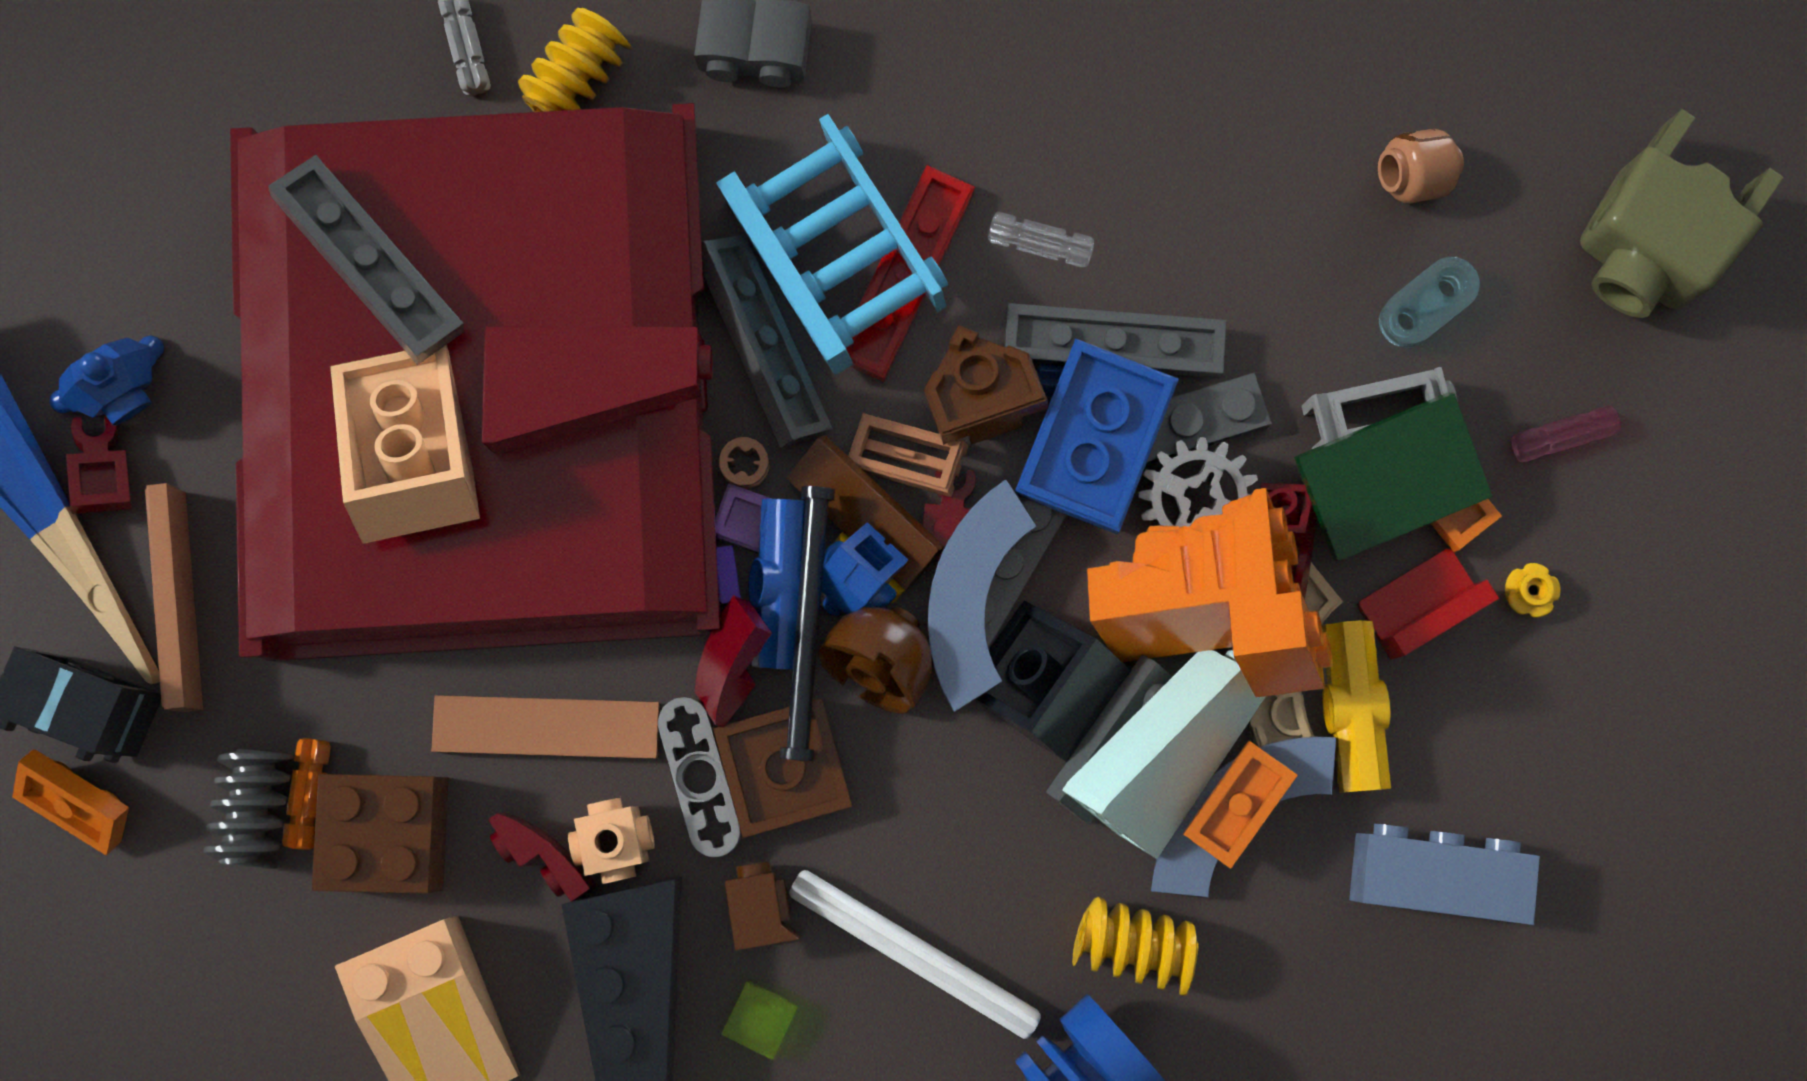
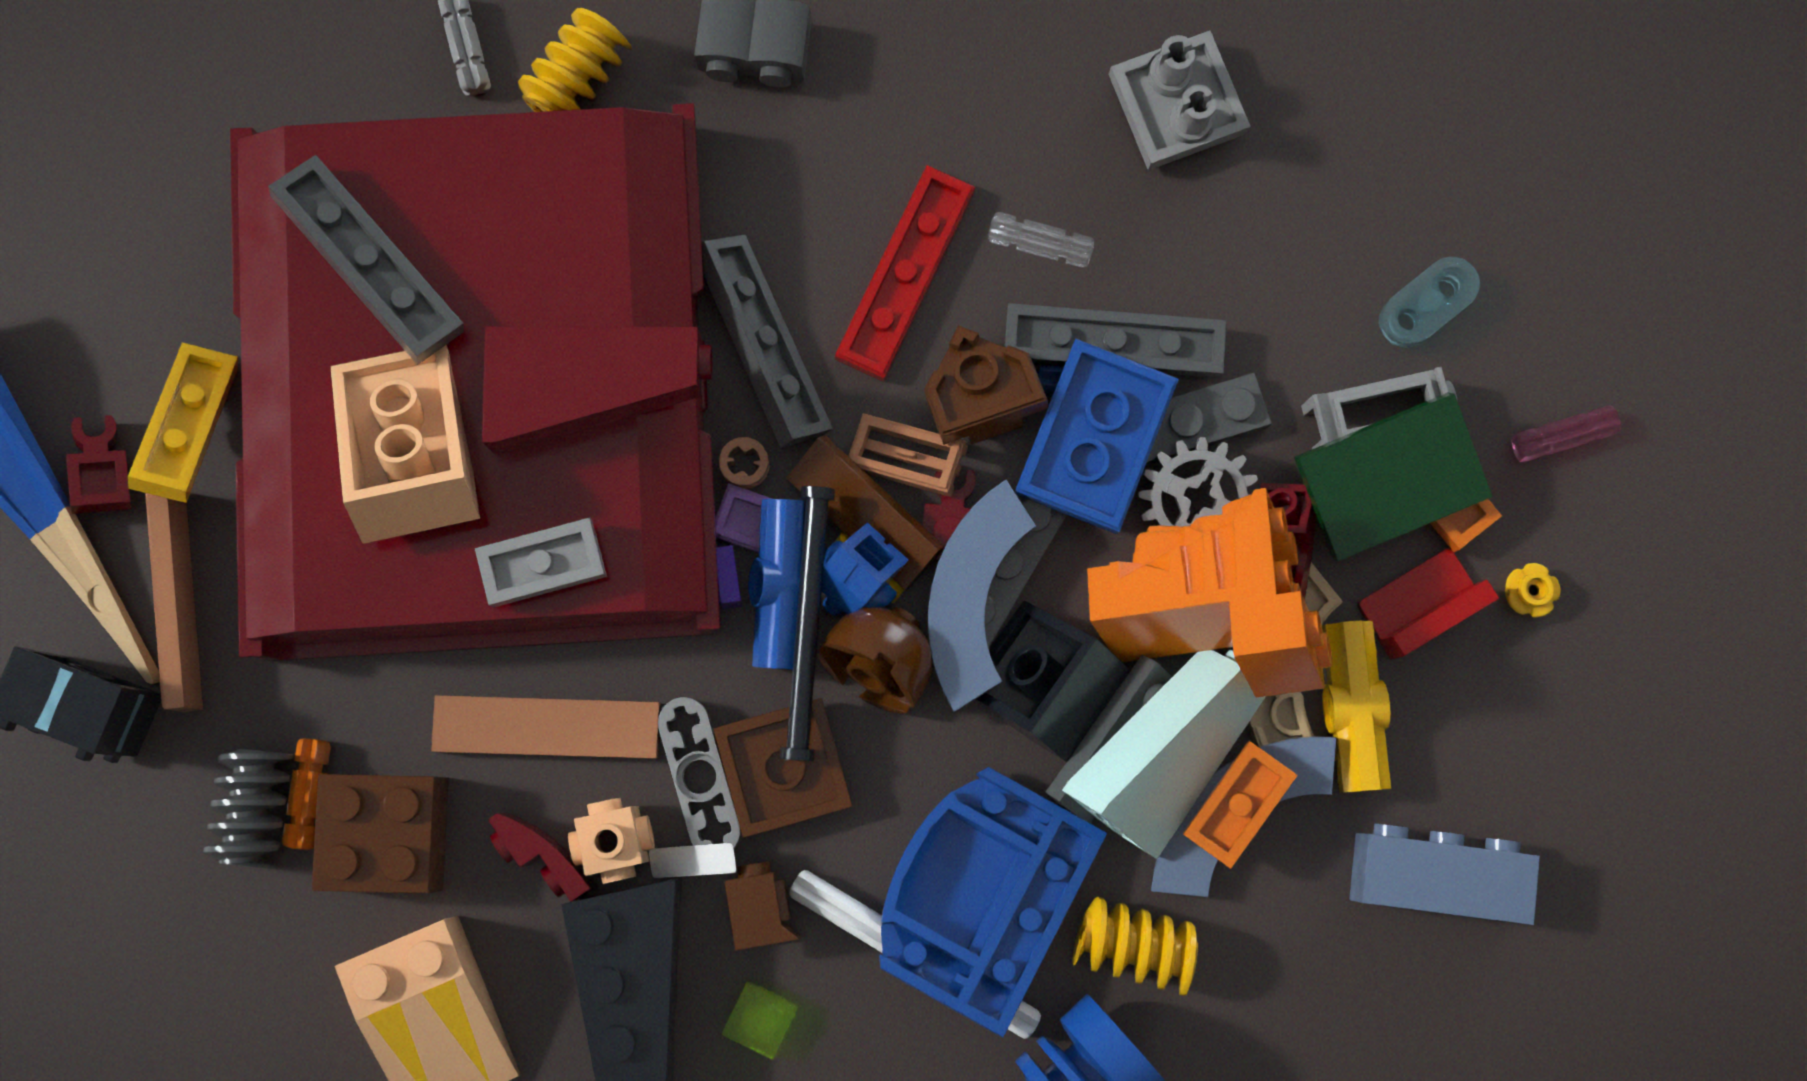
orange plate [12,749,129,856] -> none
blue rock [49,335,164,426] -> none
dark red slope [695,595,772,728] -> none
medium azure fence [716,114,948,376] -> none
nougat head [1378,128,1464,204] -> none
olive piece [1580,109,1784,318] -> none
none -> yellow plate [128,342,238,503]
none -> light grey plate [475,518,607,607]
none -> white sticker [649,843,737,878]
none -> blue slope [879,767,1107,1038]
none -> light grey plate [1108,30,1251,170]

